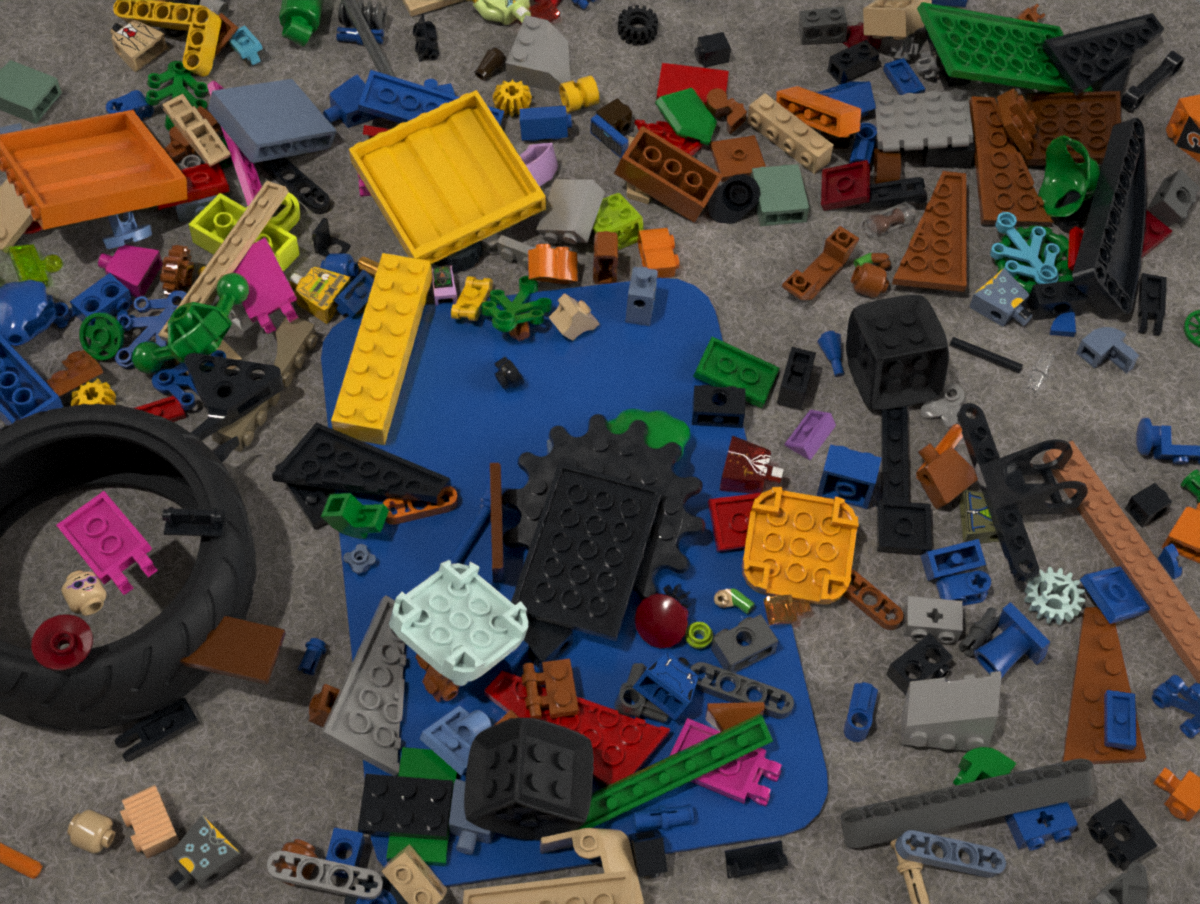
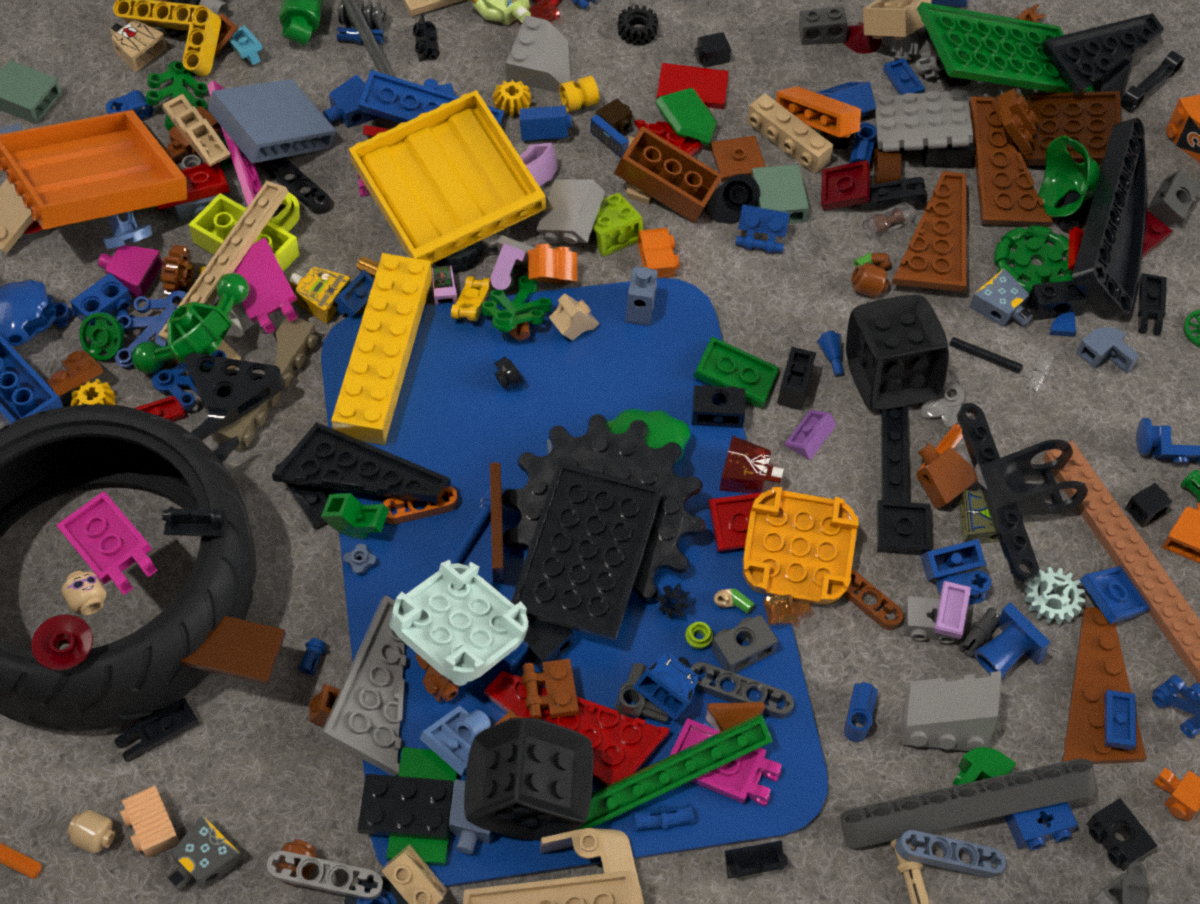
clear neon green plate [8,244,63,287] -> none
black bracket [312,217,351,257] -> none
blue head [320,253,359,282] -> none
blue brick [326,828,365,878] -> none
dark brown cone [474,47,506,81] -> none
dark orange brick [593,231,618,284] -> none
black brick [629,829,668,879] -> none
dark red dish [635,593,689,648] -> none
dark orange leg [707,88,747,134] -> none
dark orange slope [782,226,859,300] -> none
blue brick [817,444,882,509] -> none
black brick [827,40,879,85] -> none
black brick [886,633,953,695] -> none
medium azure plant [990,212,1060,284] -> none
blue tile [1158,544,1182,579] -> none
none -> lavender leg [490,243,528,291]
none -> blue plate [735,204,790,254]
none -> lavender tile [934,581,971,639]

